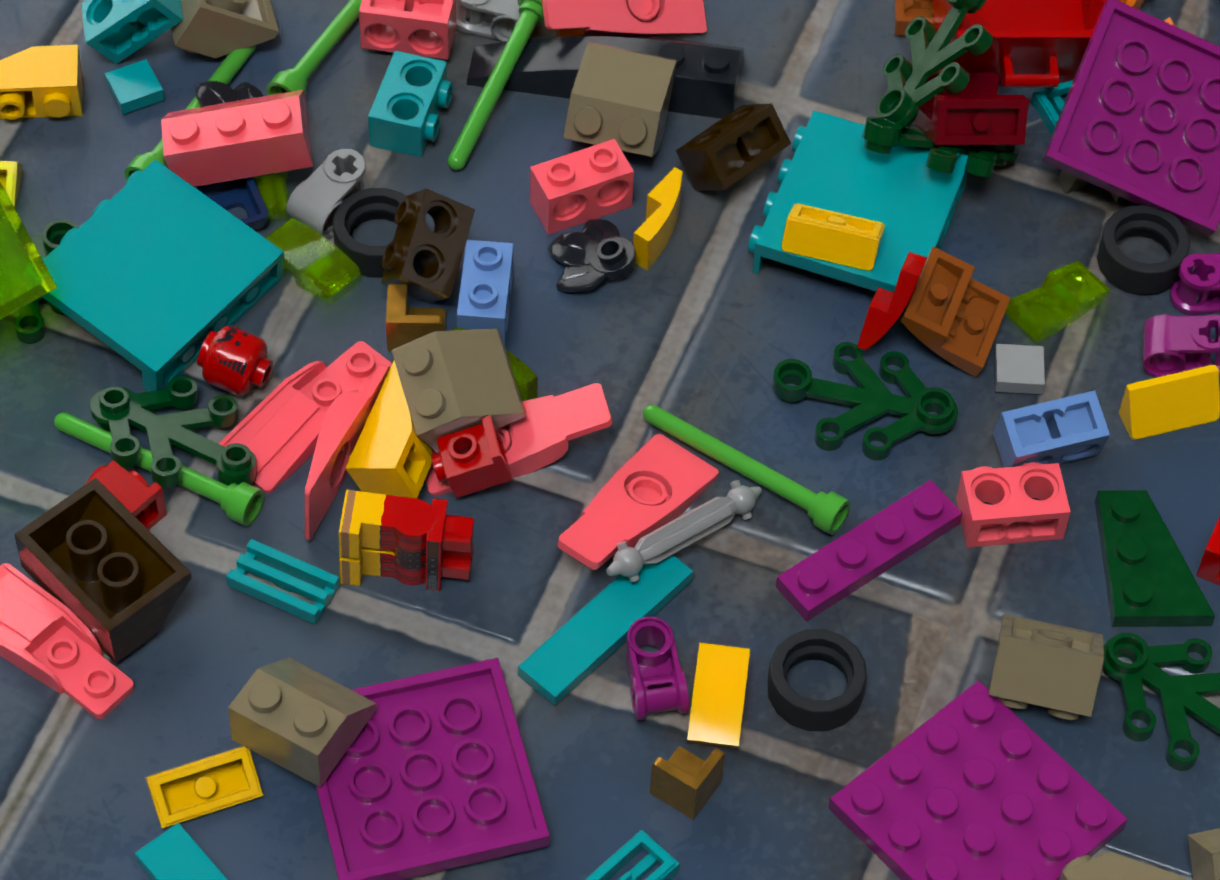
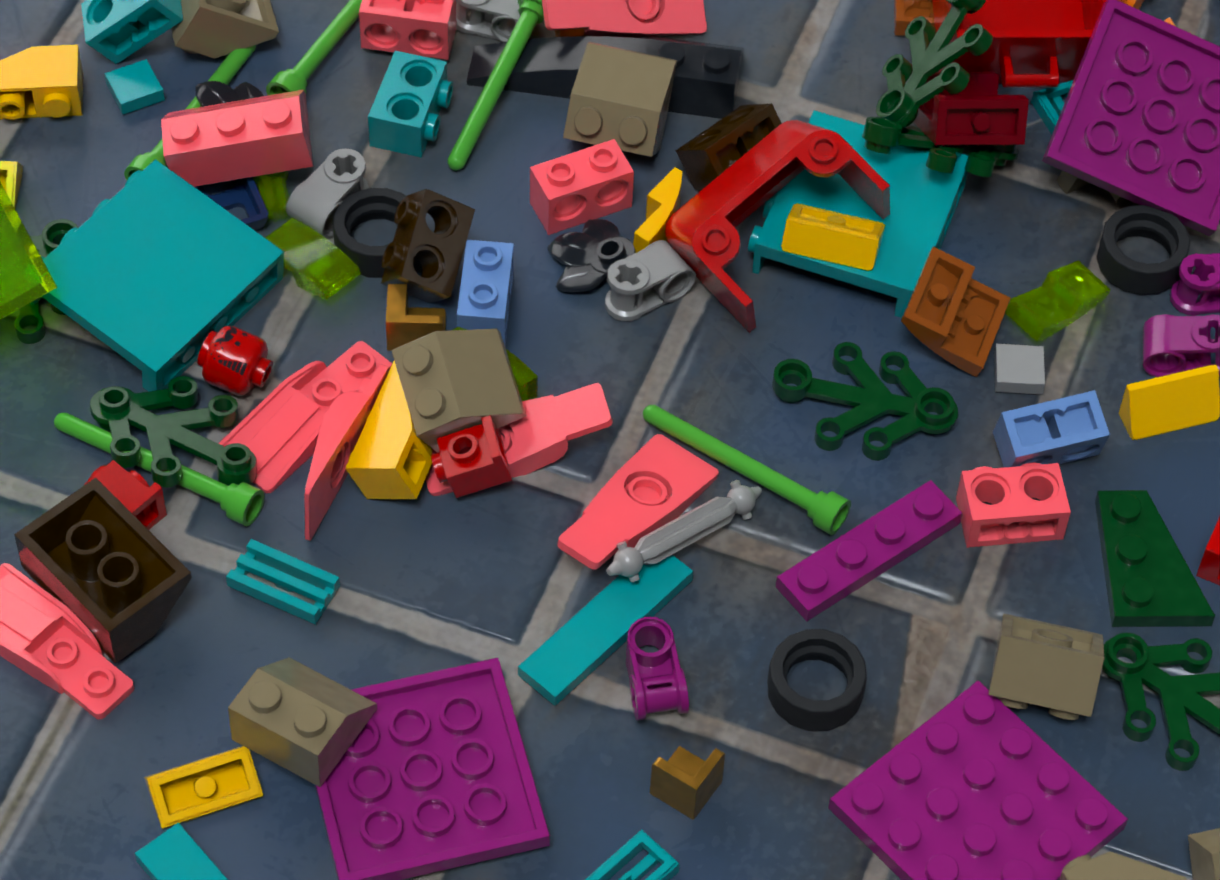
hips [339,489,474,591] -> none
yellow slope [687,643,750,749] -> none
red slope [857,252,927,350] -> none
none -> light grey piece [605,240,696,321]
none -> red windscreen [665,120,890,333]

